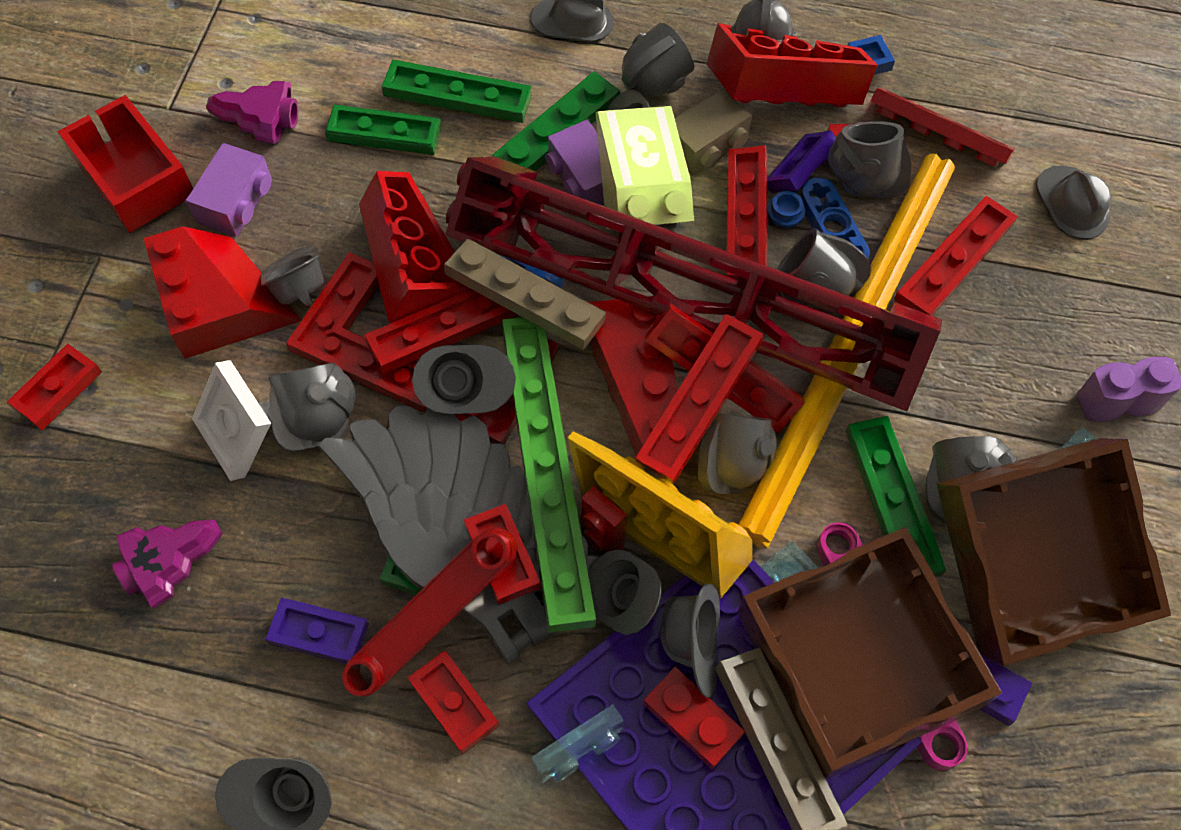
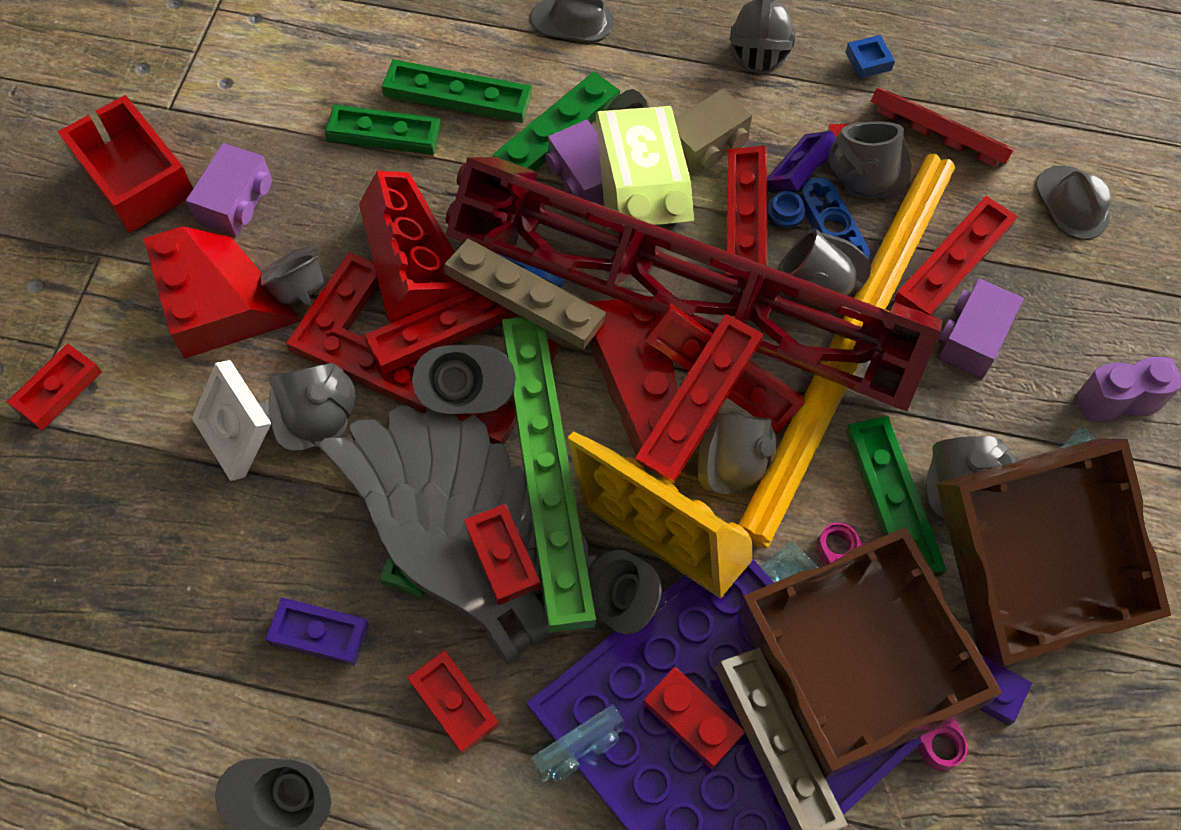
magenta rock [112,519,223,609] -> none
magenta rock [206,81,299,144] -> none
red piece [342,528,517,697] -> none
red plate [581,486,627,552] -> none
dark grey helmet [621,23,695,98] -> none
dark grey piece [660,584,720,698] -> none
red wedge [706,23,877,107] -> none
none -> medium lavender brick [938,278,1024,379]

